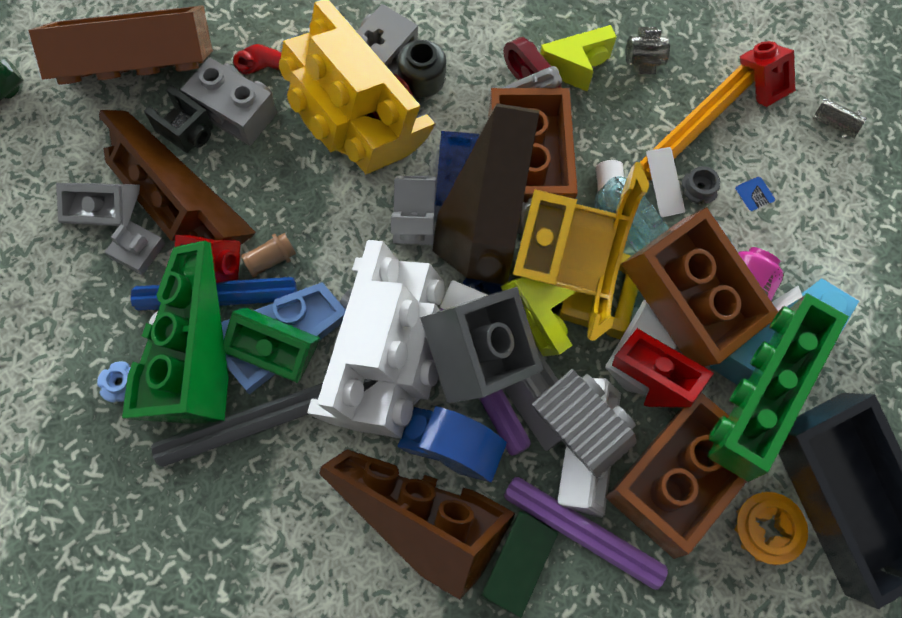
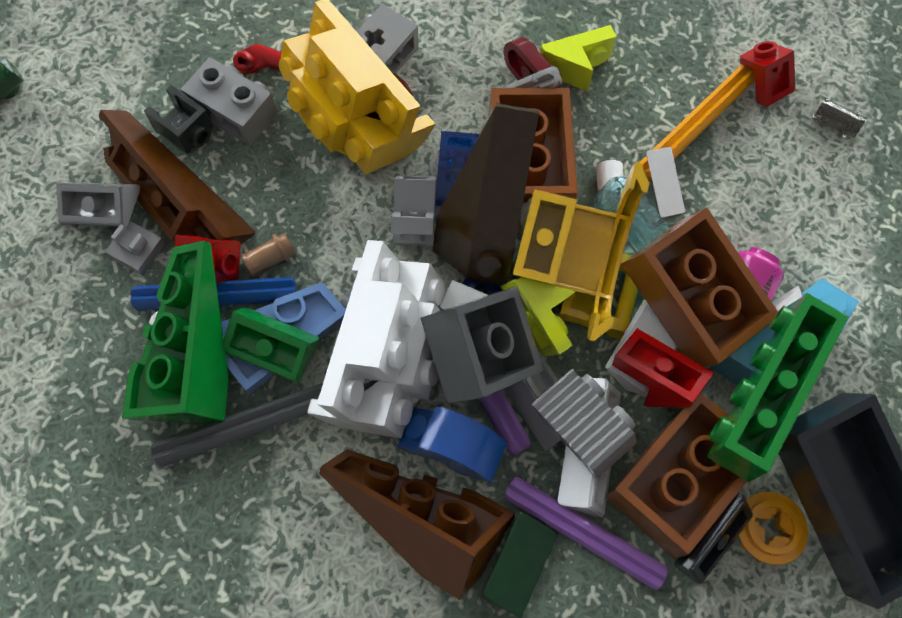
dark orange piece [28,5,213,85] -> none
light blue plate [97,361,130,403] -> none
pearl dark grey head [397,40,447,98] -> none
clear smoke gear [625,27,670,75] -> none
dark grey plate [682,166,720,203] -> none
blue sticker [735,177,775,211] -> none
none -> black slope [674,492,753,585]

